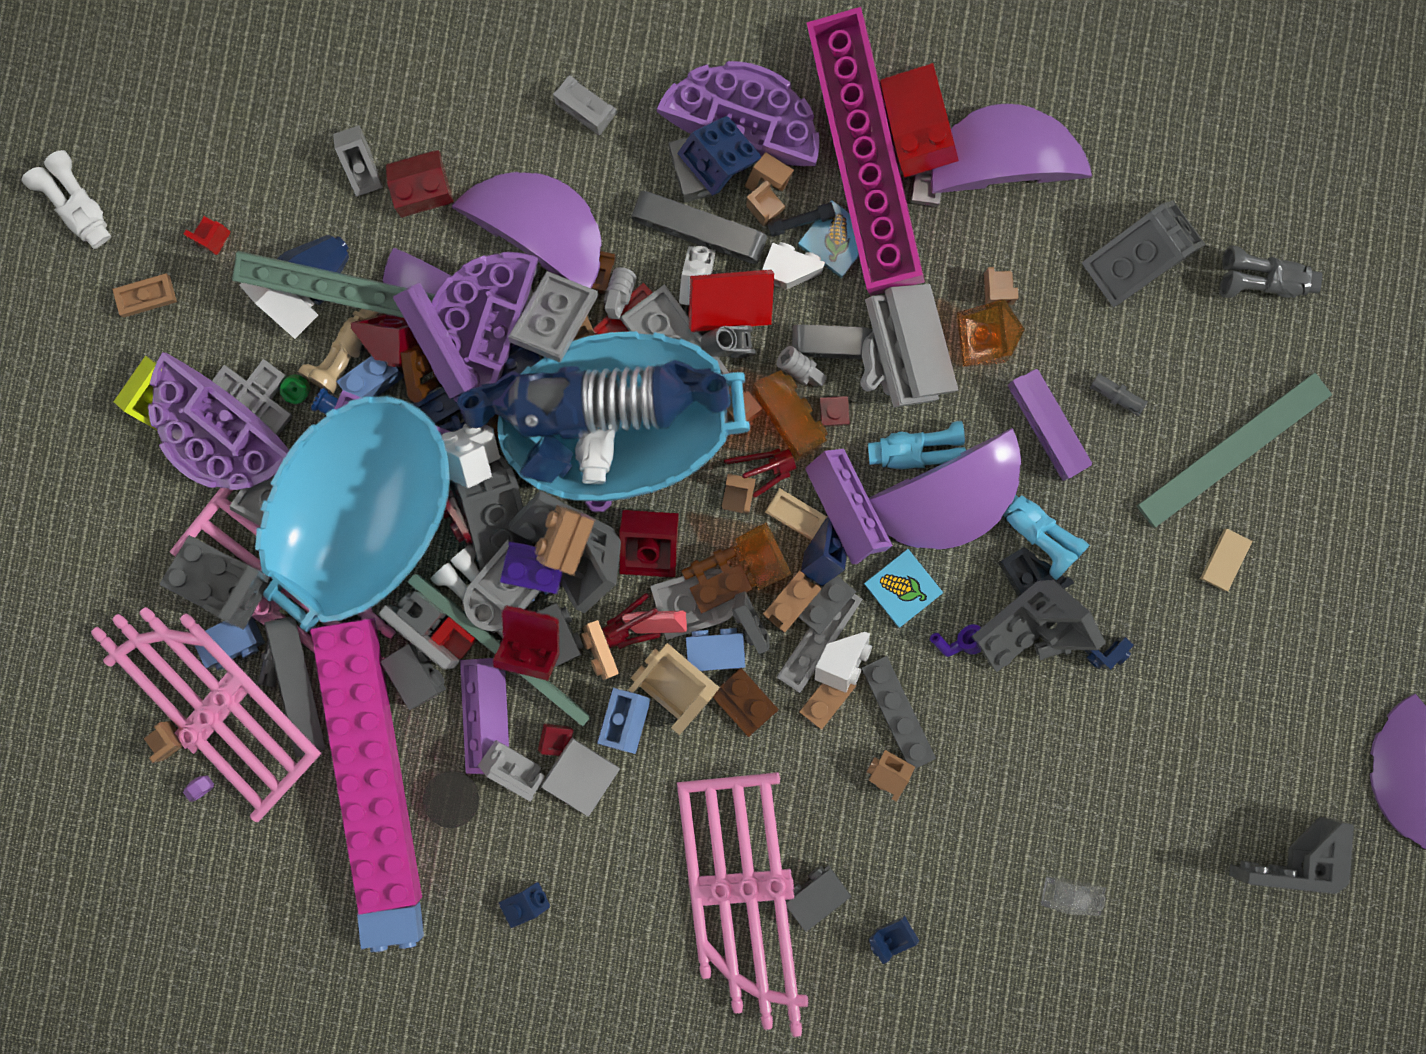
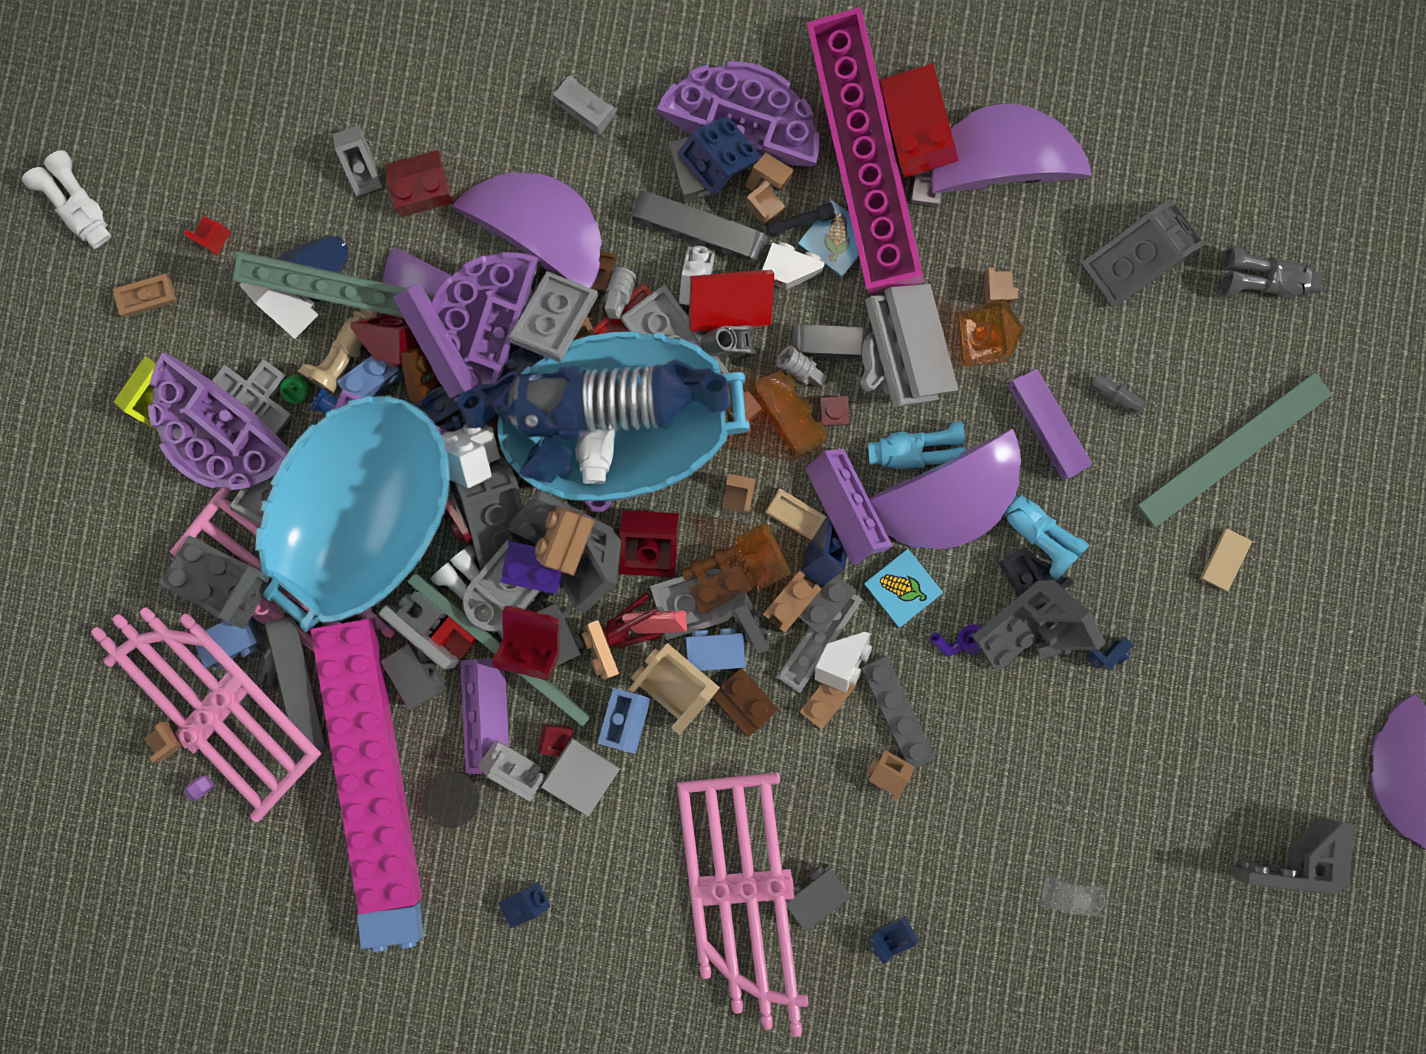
dark red plant [724,448,796,498] -> none

